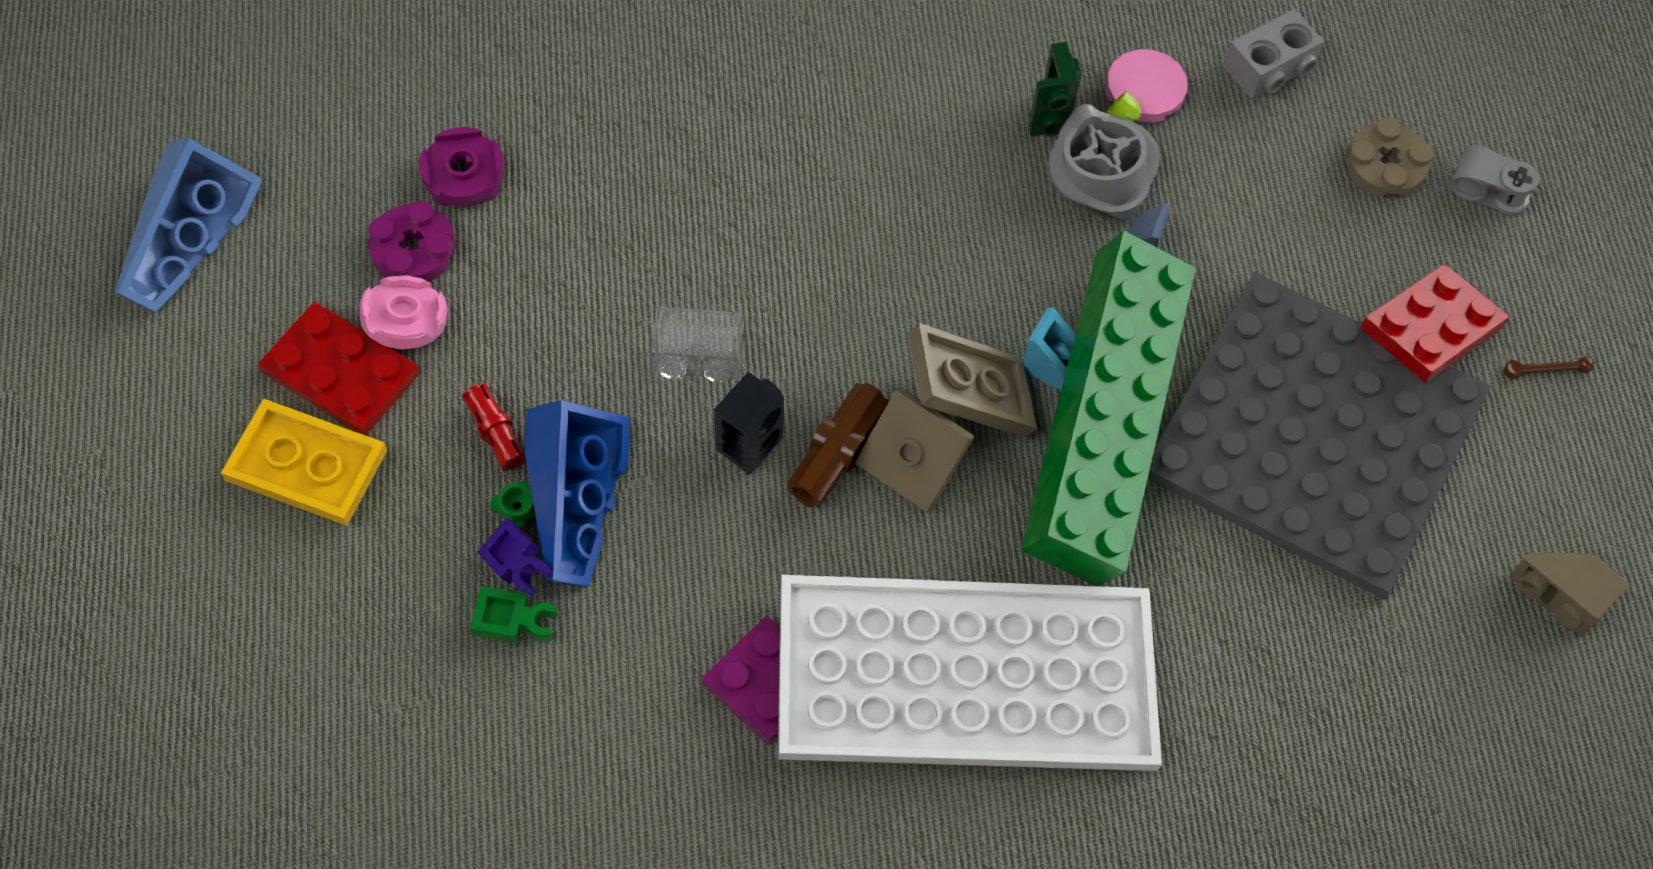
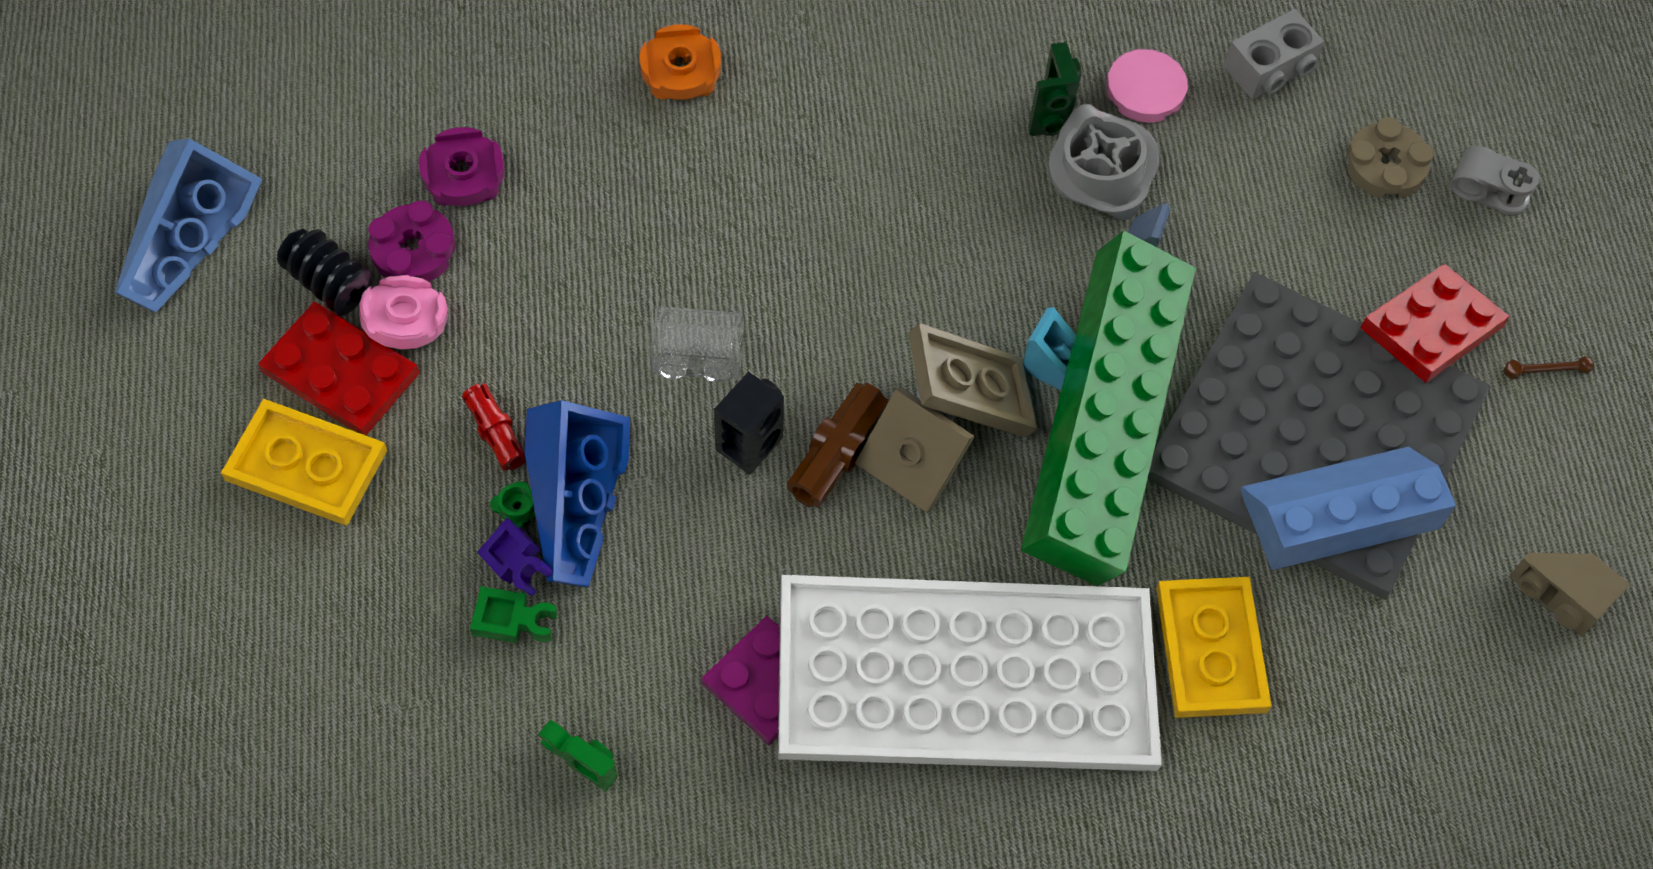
lime hinge [1106,91,1141,122] -> none
none -> black piece [276,229,373,316]
none -> green plate [538,720,617,792]
none -> orange plate [640,24,721,100]
none -> yellow plate [1156,577,1272,718]
none -> medium blue slope [1240,447,1456,570]

